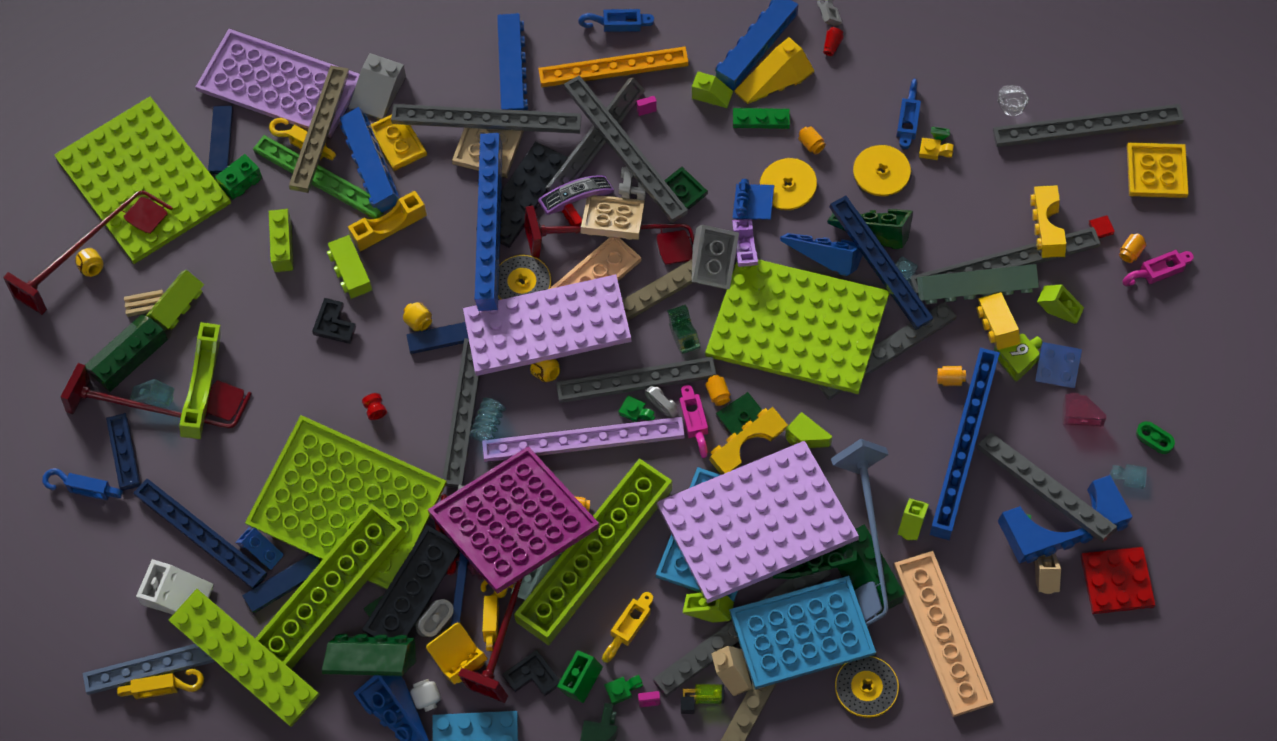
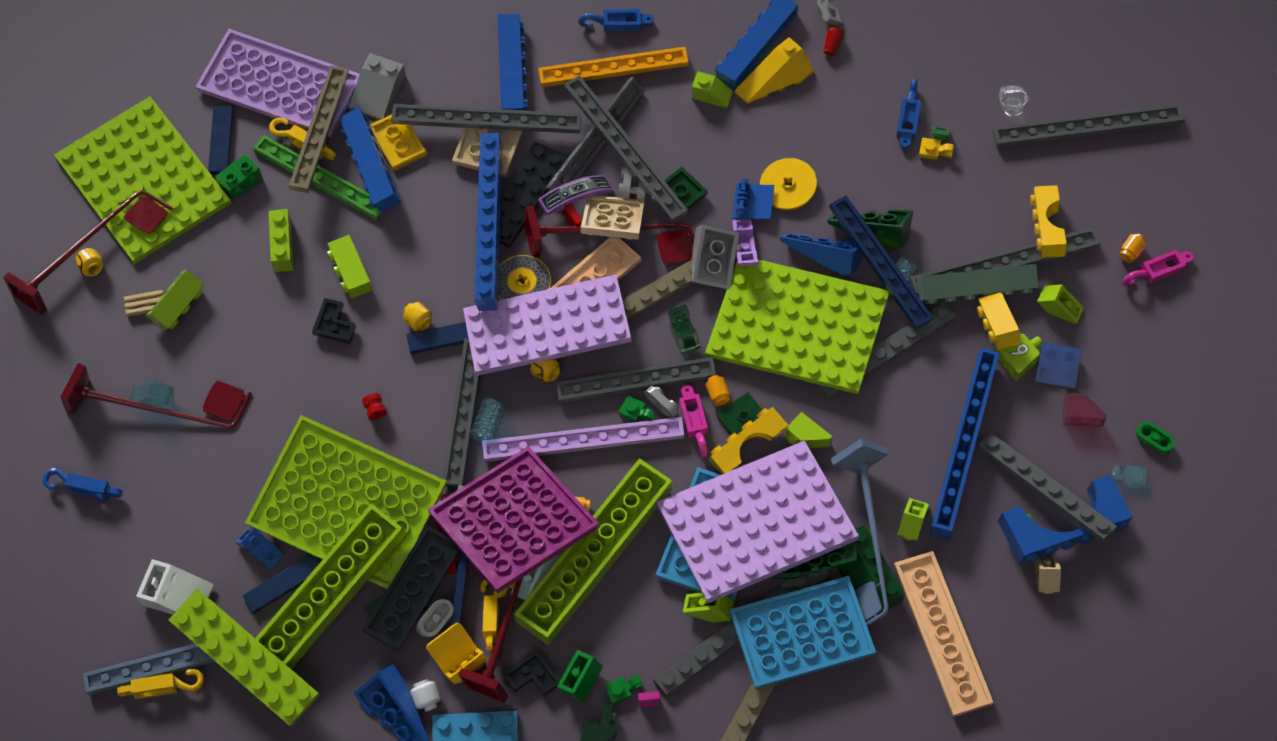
dark green slope [85,315,168,392] -> none
dark blue tile [106,413,141,491] -> none
dark blue plate [133,478,268,589] -> none
lime arch [179,322,221,439] -> none
dark green slope [322,634,416,676] -> none
yellow arch [348,191,427,252] -> none
yellow piece [602,592,653,663] -> none
dark pink tile [637,96,657,116] -> none
clear neon green piece [681,684,724,714] -> none
tan slope [711,646,752,696] -> none
green plate [733,108,790,129] -> none
light orange brick [798,126,826,154] -> none
piece [835,656,899,718] -> none
yellow piece [853,145,911,196] -> none
light orange brick [937,366,966,386] -> none
red plate [1081,547,1155,614] -> none
red tile [1088,215,1115,239] -> none
yellow plate [1127,143,1188,198] -> none

